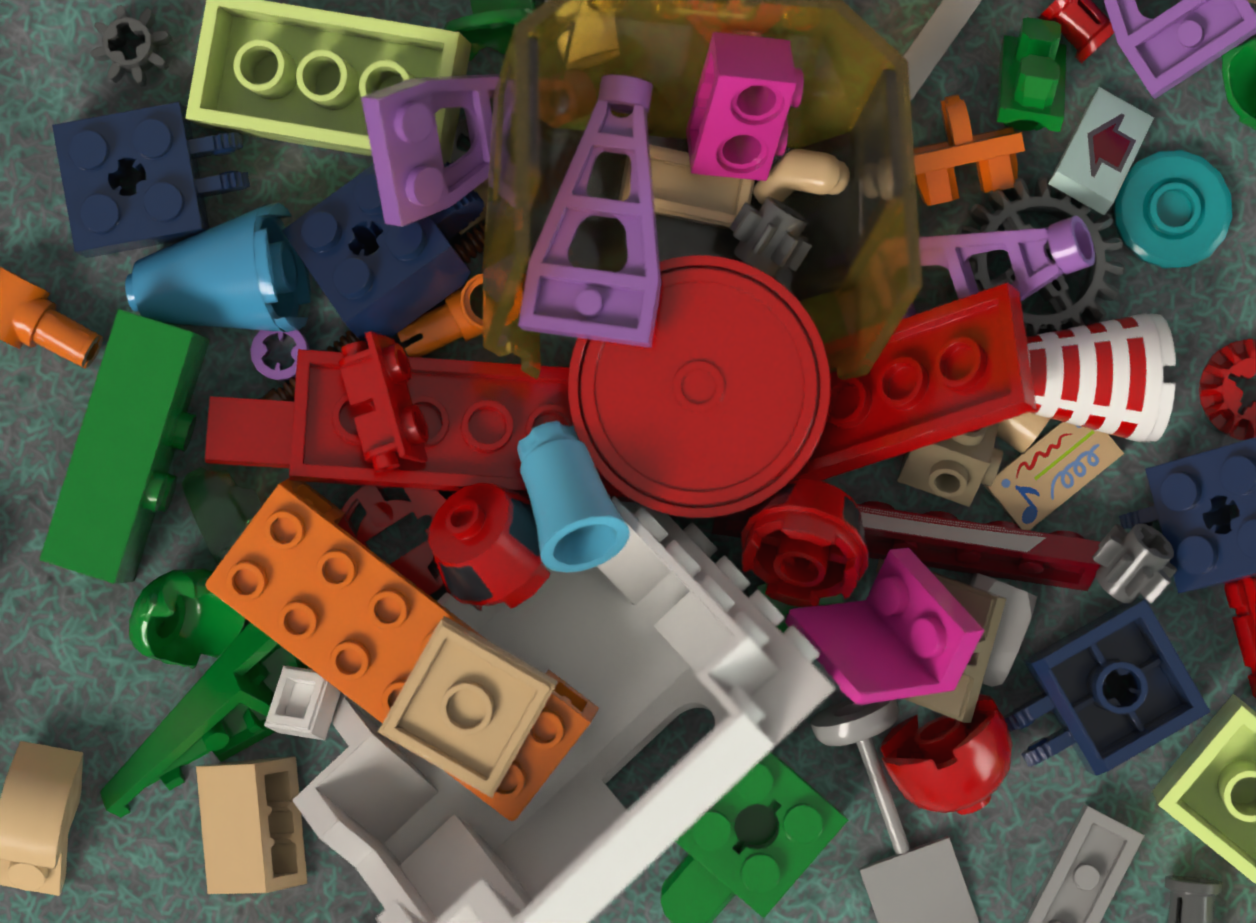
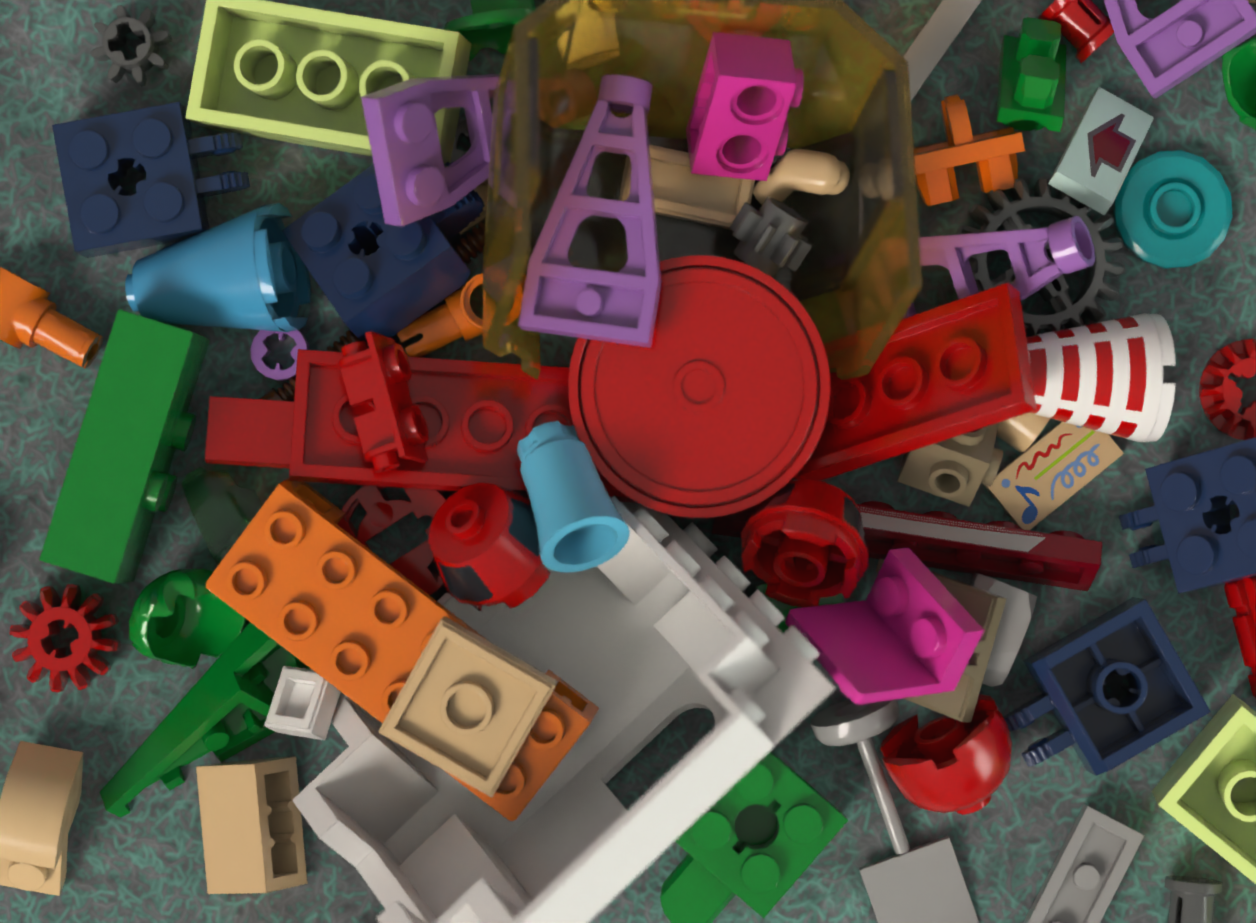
dark grey gear [1092,524,1177,603] -> none
none -> red gear [10,584,121,692]

